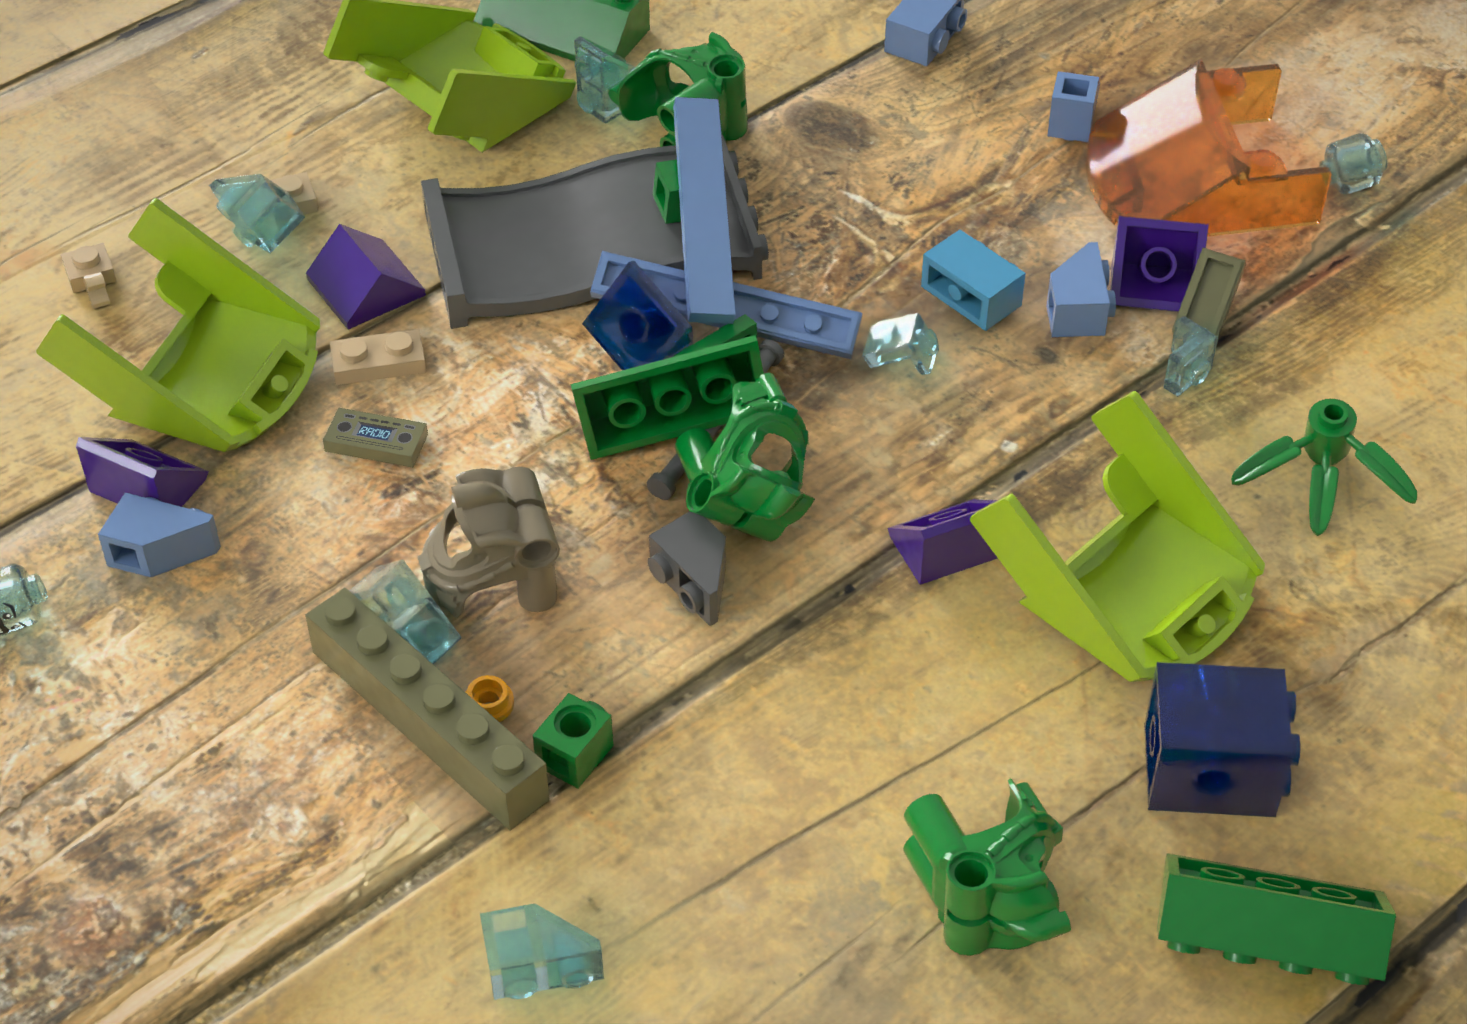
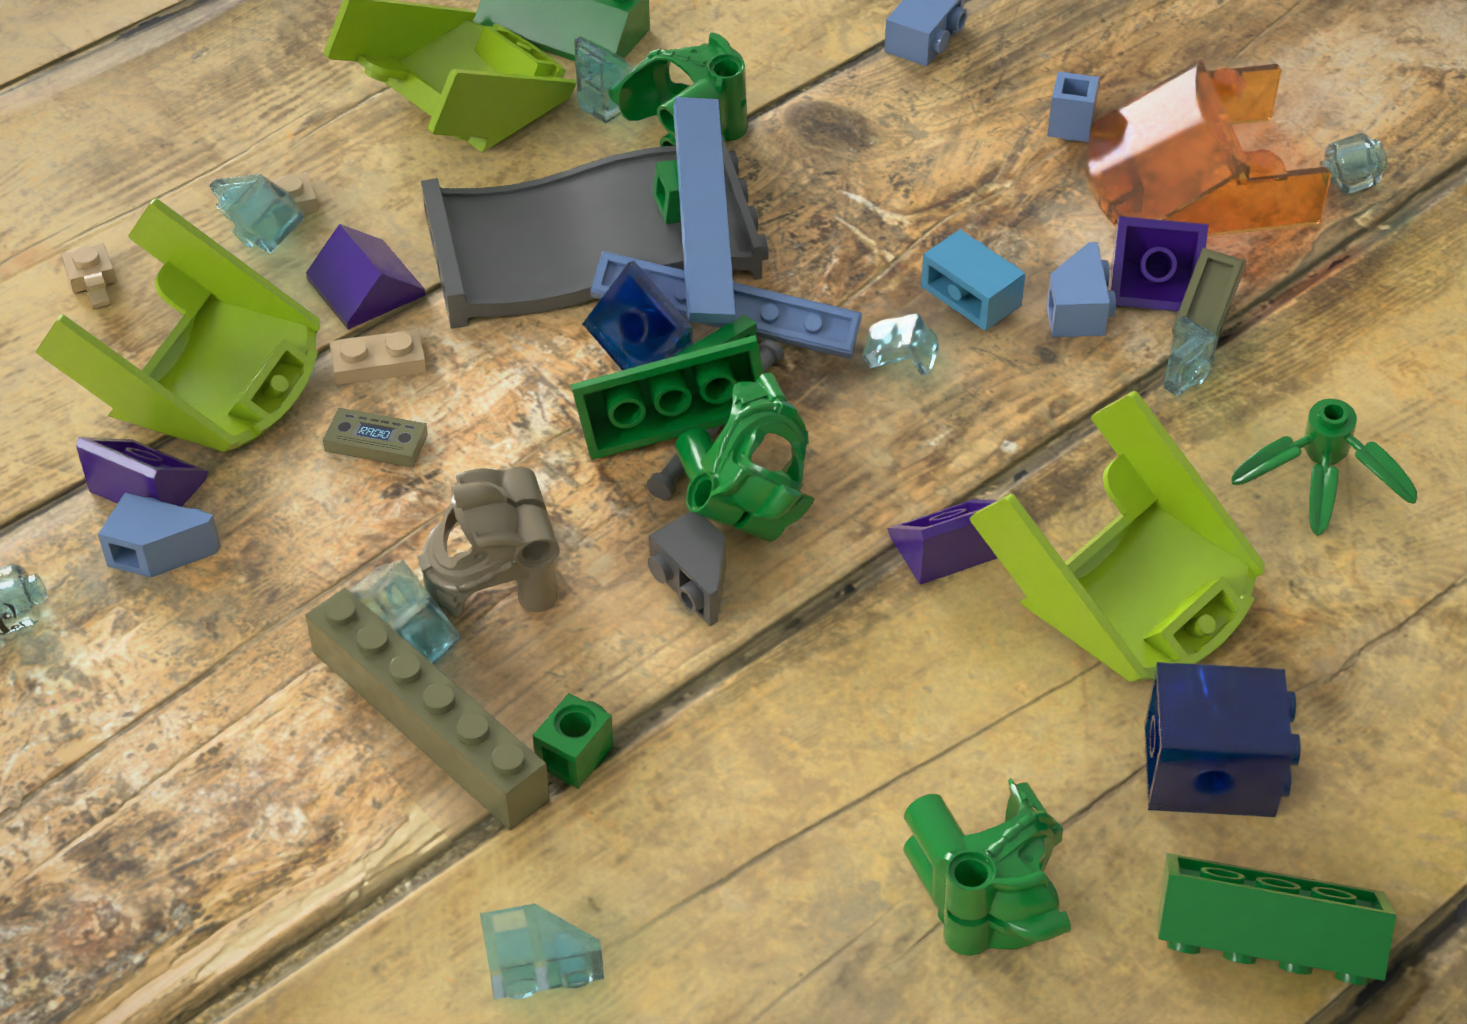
light orange plate [465,675,514,722] -> none

